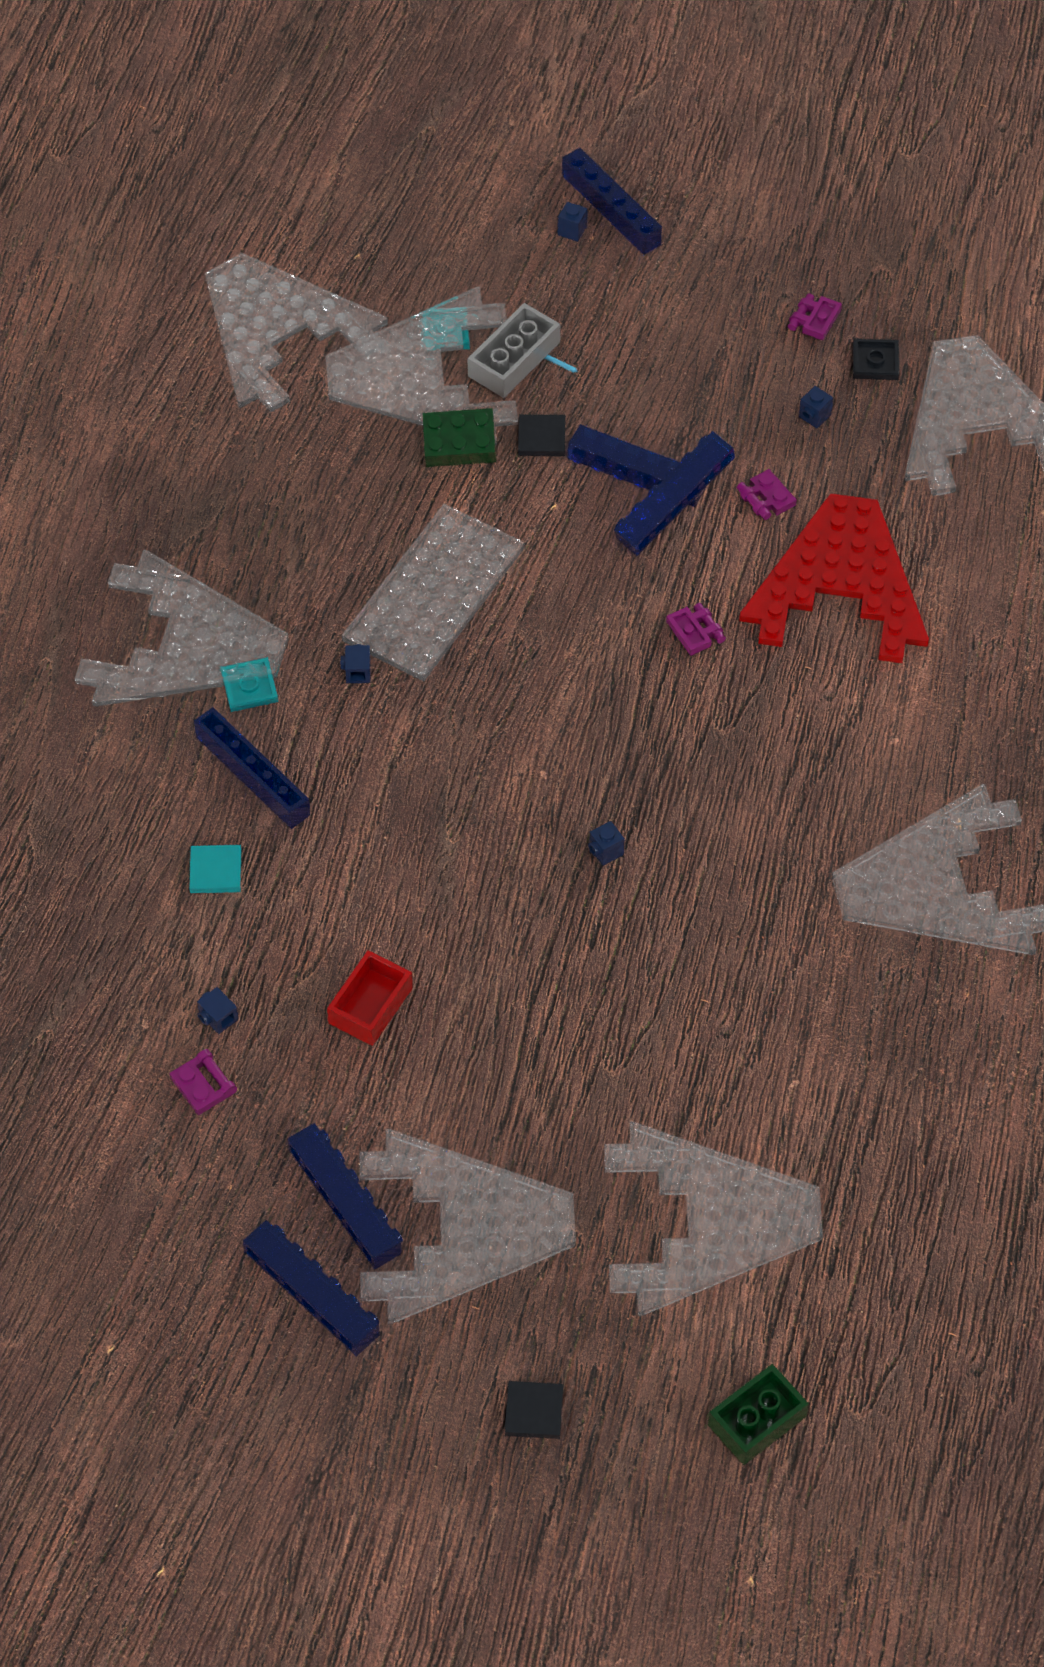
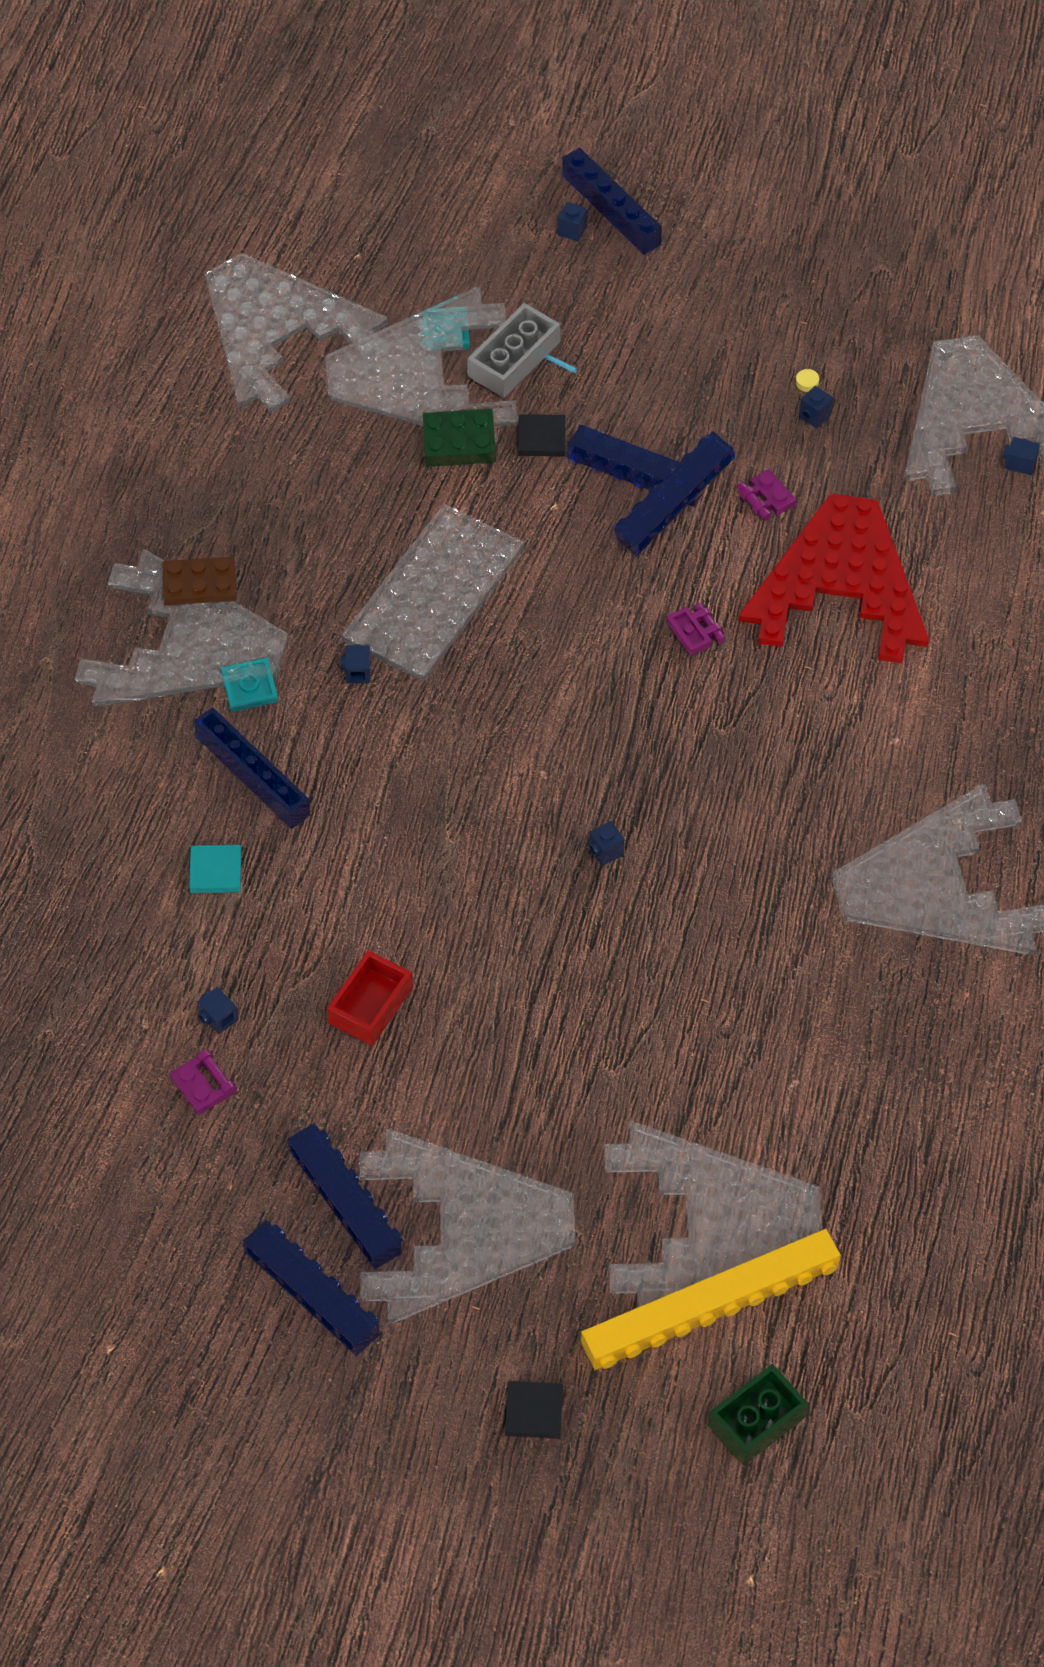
magenta plate [788,293,842,341] -> none
black tile [852,338,900,380] -> none
none -> reddish brown plate [162,557,236,605]
none -> yellow brick [581,1229,841,1370]
none -> light yellow tile [796,369,819,392]
none -> dark blue brick [1002,437,1040,476]

